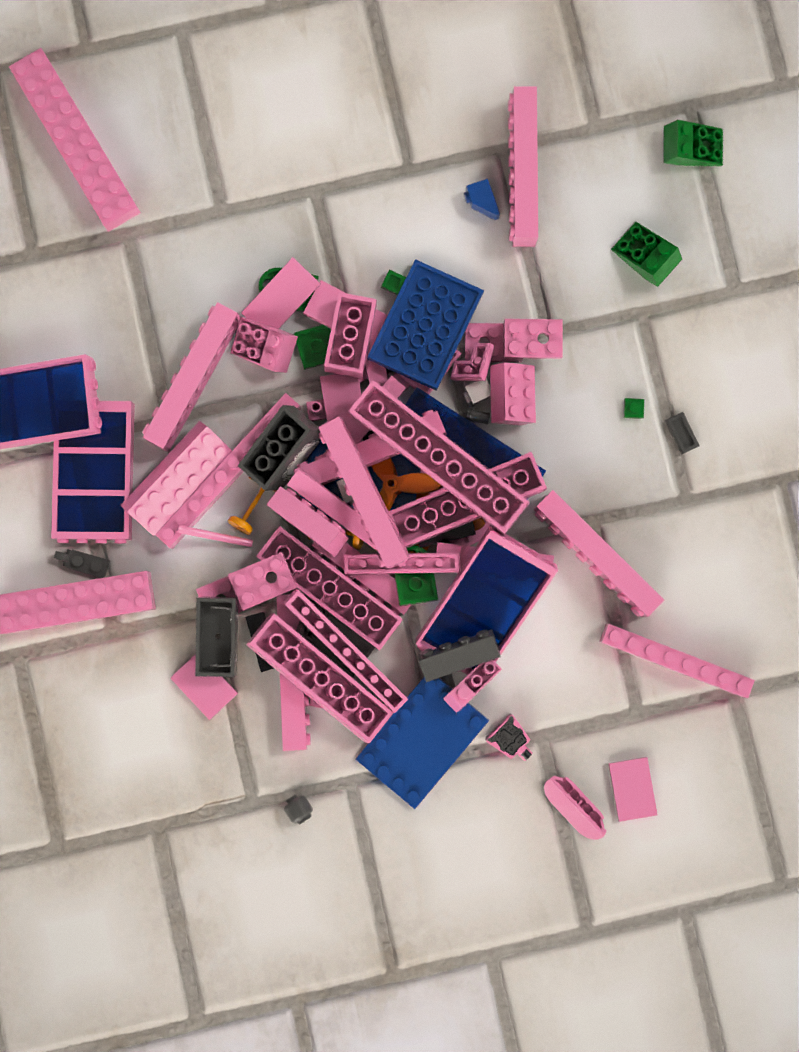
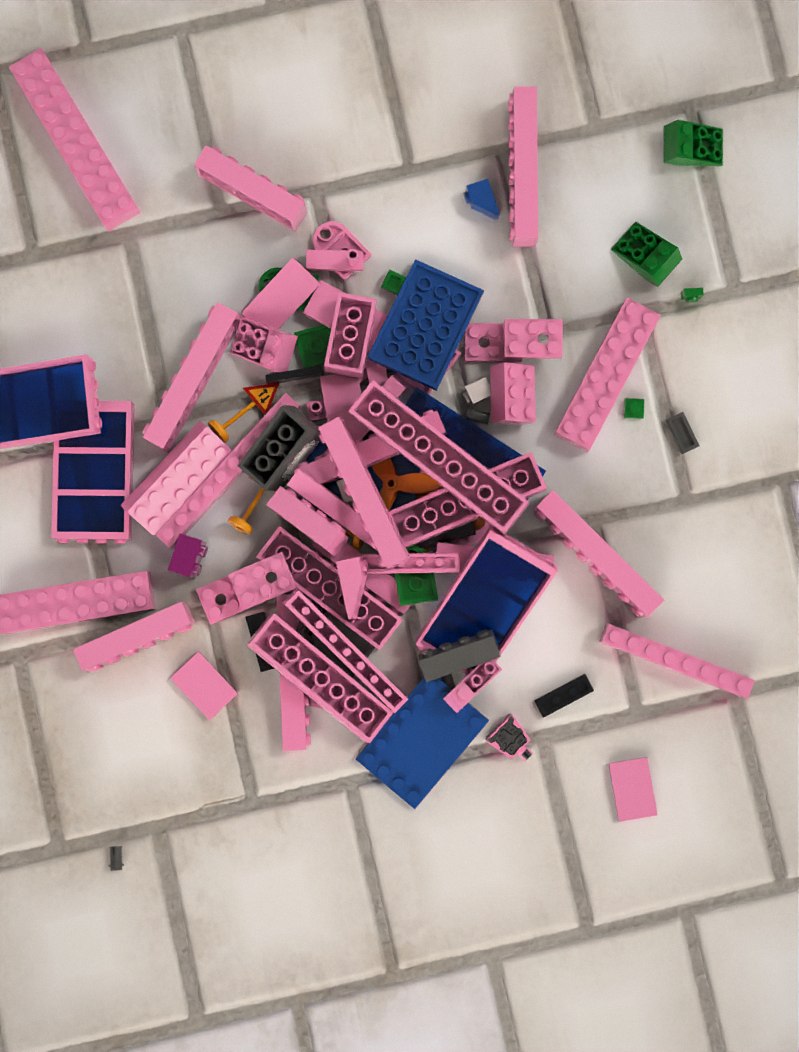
dark grey hinge [54,549,110,578] -> none
bright pink bar [177,525,253,547] -> none
dark grey piece [195,597,238,677] -> none
dark grey head [284,794,313,825] -> none
bright pink brick [450,343,494,381] -> none
bright pink brick [544,776,606,840] -> none
none -> bright pink brick [73,602,195,673]
none -> dark grey pin [108,846,124,871]
none -> magenta brick [168,533,208,579]
none -> bright pink brick [194,146,307,232]
none -> light orange piece [208,383,279,443]
none -> black tile [265,366,324,384]
none -> bright pink piece [306,249,363,271]
none -> bright pink tile [313,222,372,282]
none -> bright pink slope [336,557,368,619]
none -> black tile [534,674,594,718]
none -> bright pink brick [554,298,661,452]
none -> green plate [681,288,704,303]

